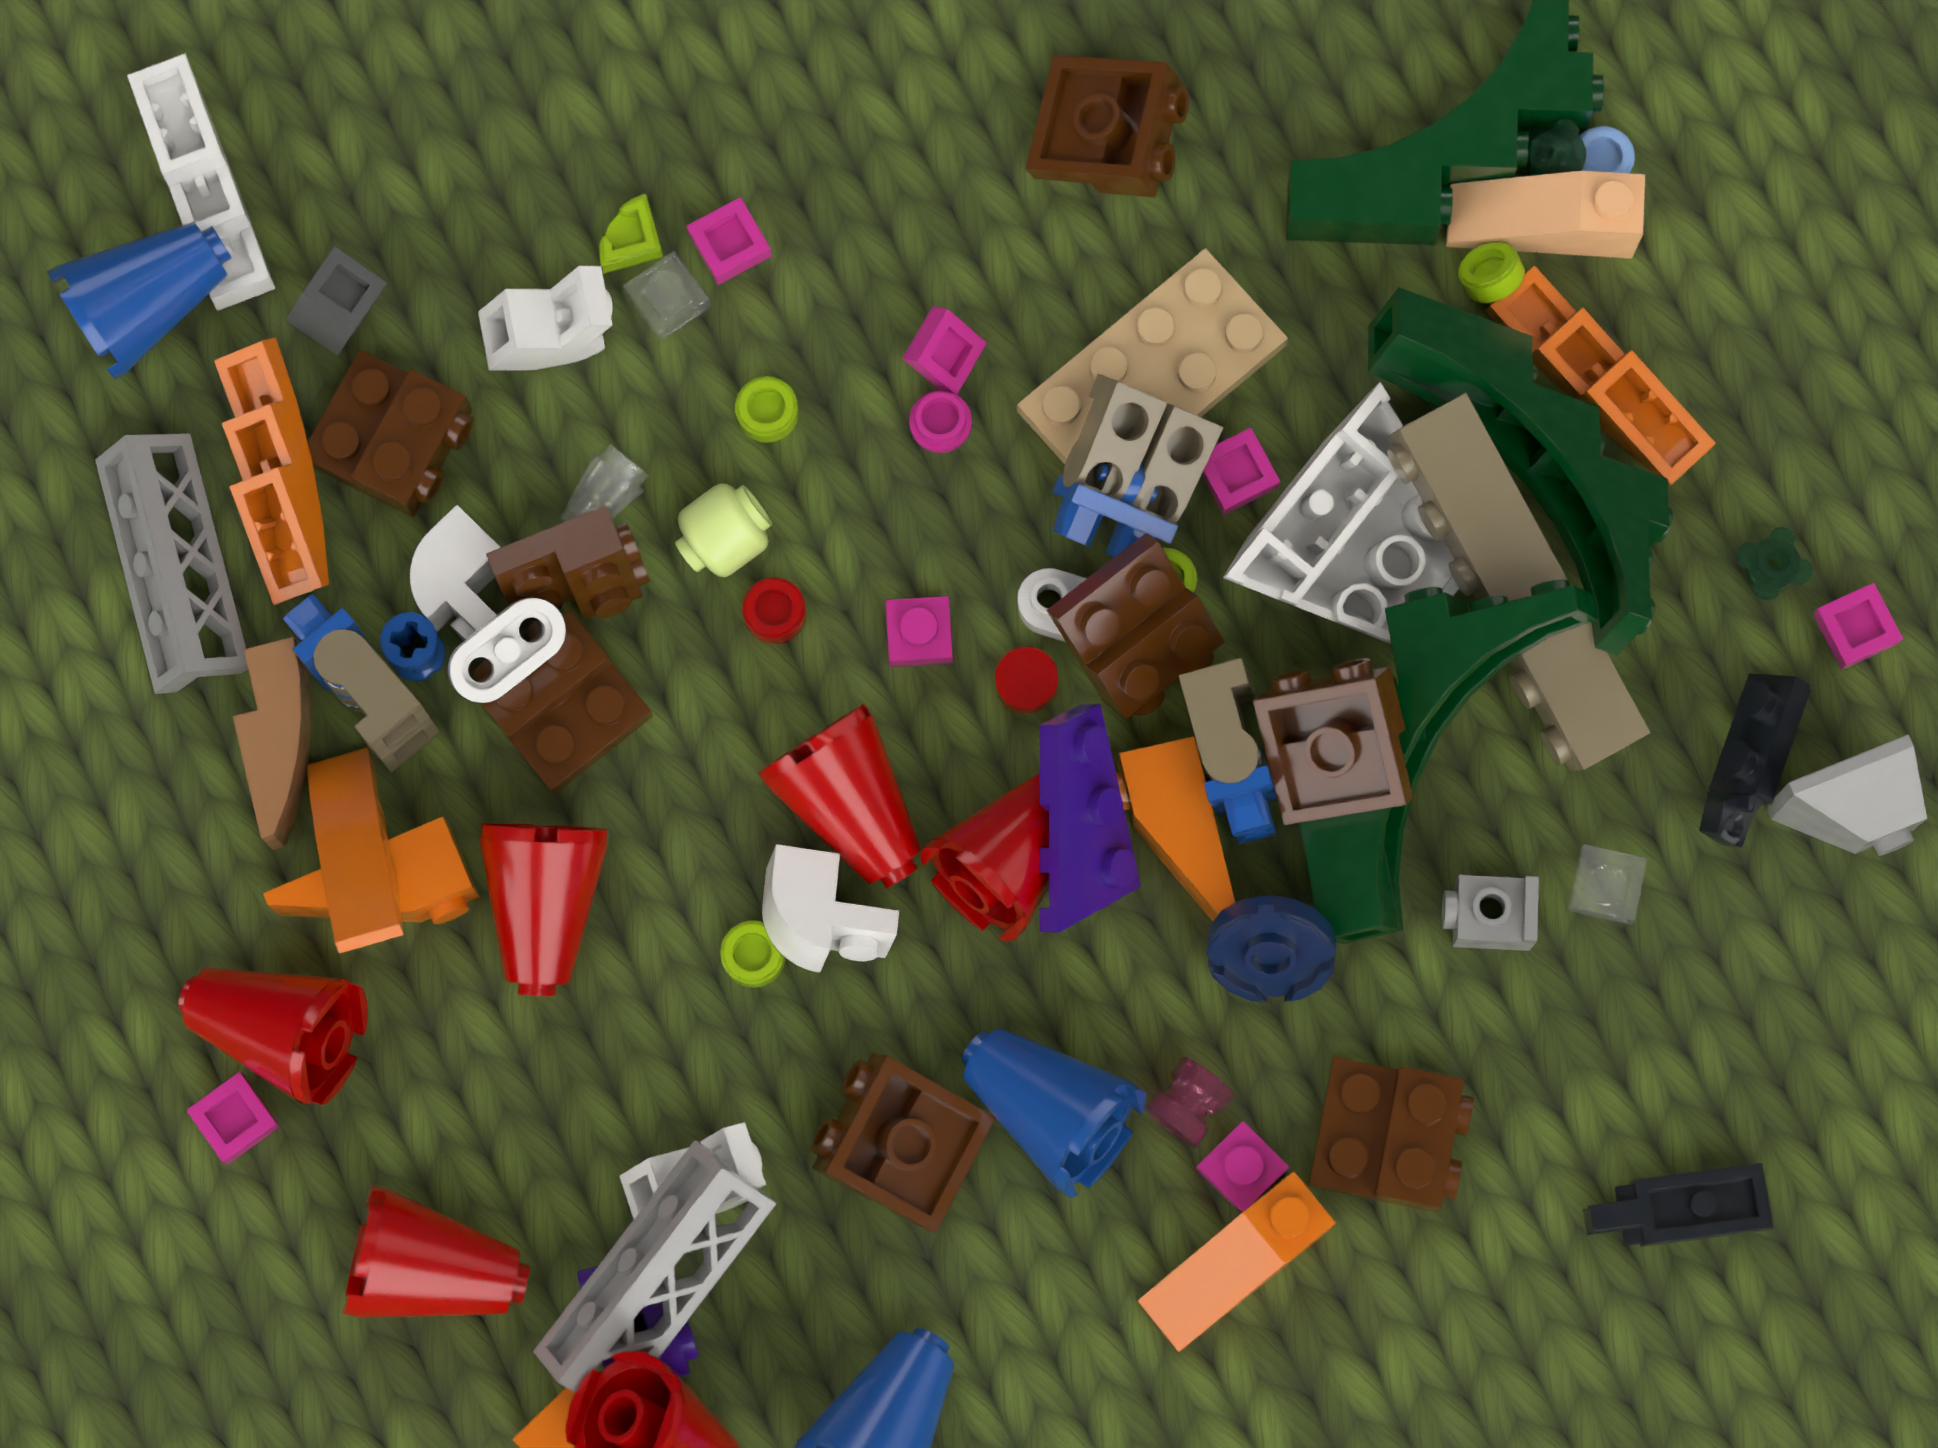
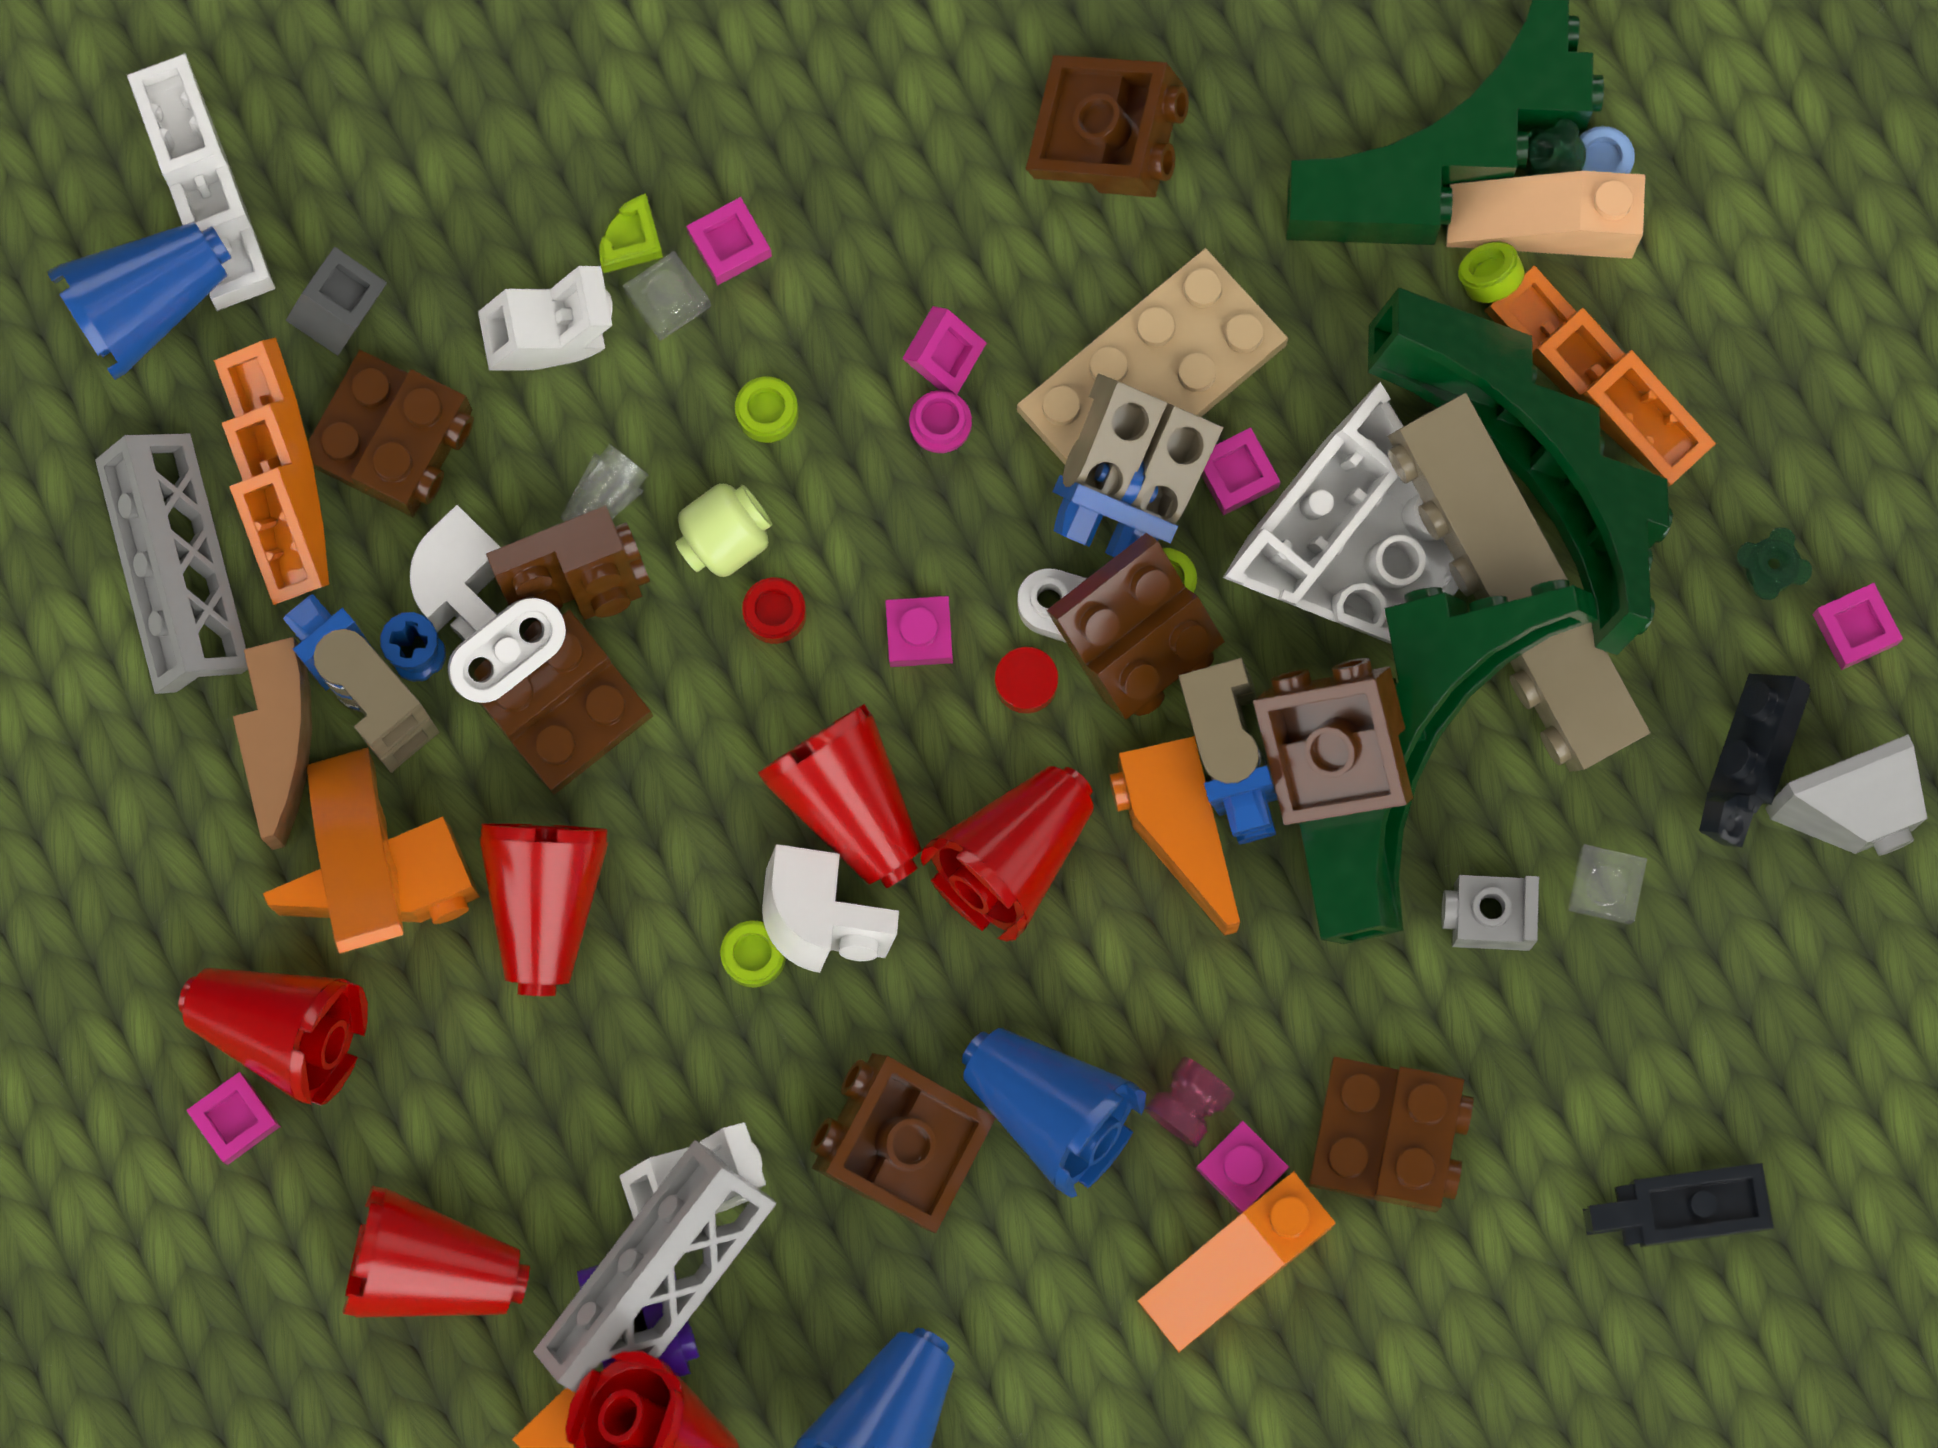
dark purple wing [1040,704,1141,933] -> none
dark blue tile [1206,895,1337,1003] -> none

